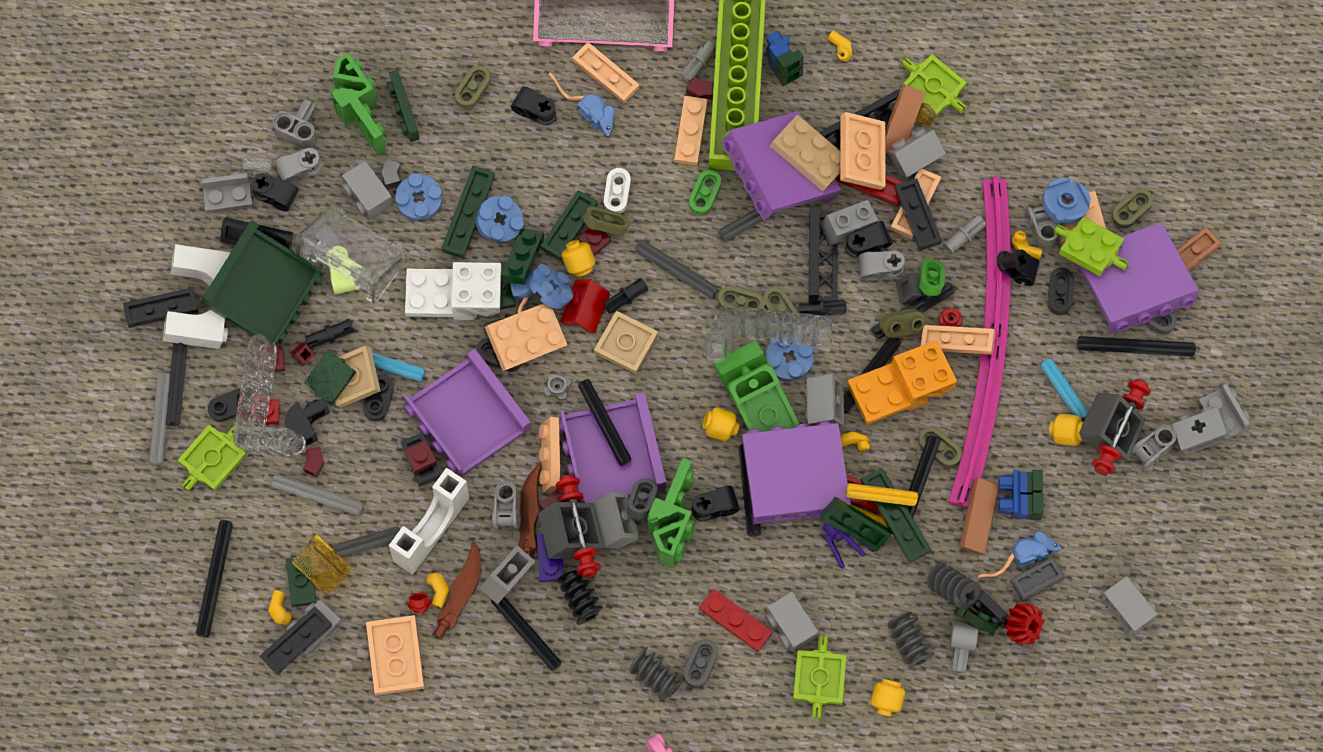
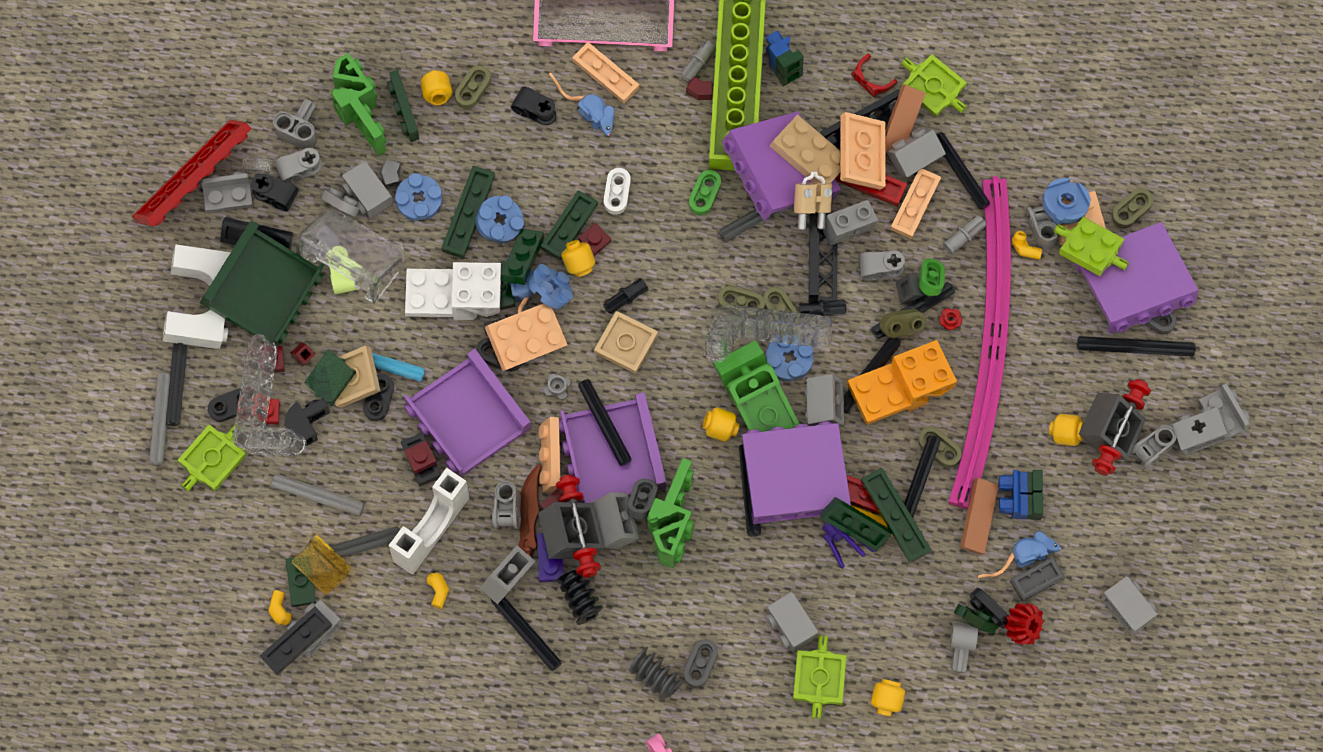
black plate [123,287,199,328] -> none
black axle [196,520,233,638] -> none
dark red piece [303,447,324,478] -> none
black pin [304,318,354,349] -> none
light nougat plate [366,615,424,696] -> none
red plate [407,593,432,614] -> none
copper sword [433,542,481,639] -> none
red panel [560,279,610,334] -> none
olive plate [583,206,629,235] -> none
dark grey axle [635,240,718,299] -> none
light nougat plate [674,96,708,166] -> none
black piece [692,486,740,522] -> none
red plate [699,589,773,652] -> none
yellow arm [827,30,852,62] -> none
yellow arm [840,432,870,452] -> none
black piece [845,221,893,258] -> none
yellow axle [846,483,918,506] -> none
dark grey piece [887,612,934,667] -> none
black plate [894,178,942,251] -> none
clear yellow plate [916,103,936,126] -> none
light nougat plate [921,325,995,355] -> none
dark grey piece [927,562,981,609] -> none
black piece [997,249,1039,286] -> none
medium azure axle [1041,358,1088,420] -> none
black plate [1048,267,1074,315] -> none
nougat tile [1177,227,1222,271] -> none
none -> red plate [131,120,251,227]
none -> light grey plate [321,187,360,217]
none -> yellow head [420,70,452,105]
none -> tan piece [794,172,832,229]
none -> red cap [851,53,898,97]
none -> black axle [937,132,990,210]

